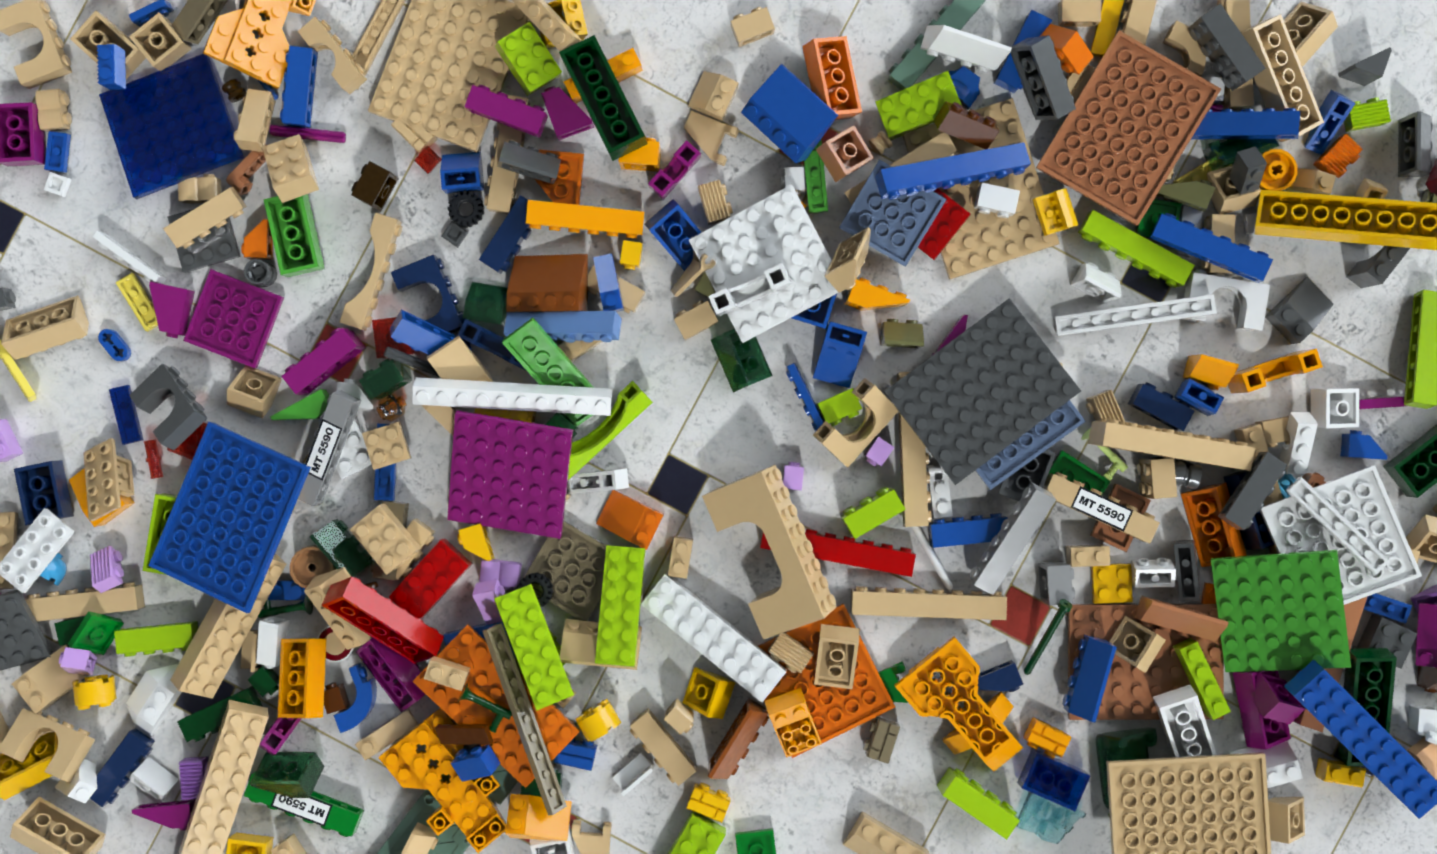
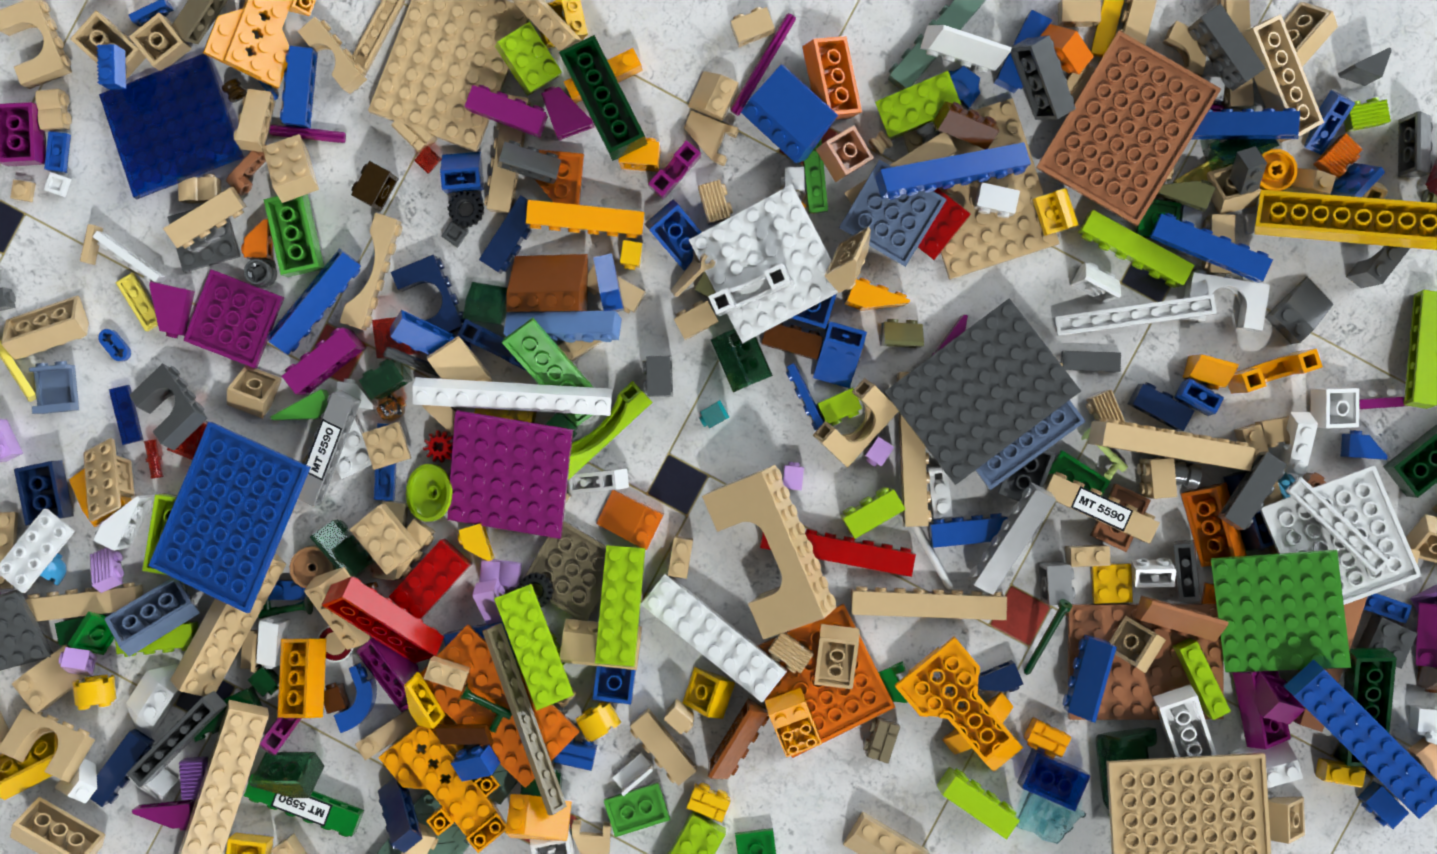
none -> tan plate [10,179,36,202]
none -> sand blue panel [29,361,79,414]
none -> tan tile [80,224,103,265]
none -> white slope [93,495,155,551]
none -> sand blue brick [104,577,200,657]
none -> dark grey brick [126,691,227,788]
none -> blue brick [267,248,361,355]
none -> dark blue brick [378,778,423,853]
none -> yellow slope [404,672,445,729]
none -> lime dish [406,464,452,522]
none -> red gear [423,430,453,463]
none -> blue brick [592,666,636,705]
none -> bright green plate [604,782,670,837]
none -> dark grey brick [643,356,673,397]
none -> teal slope [699,400,730,429]
none -> magenta axle [731,13,796,116]
none -> reddish brown brick [761,322,823,360]
none -> dark grey wheel [916,121,940,144]
none -> dark grey tile [1062,351,1121,372]
none -> blue plate [1331,163,1385,197]
none -> blue brick [1357,781,1409,829]

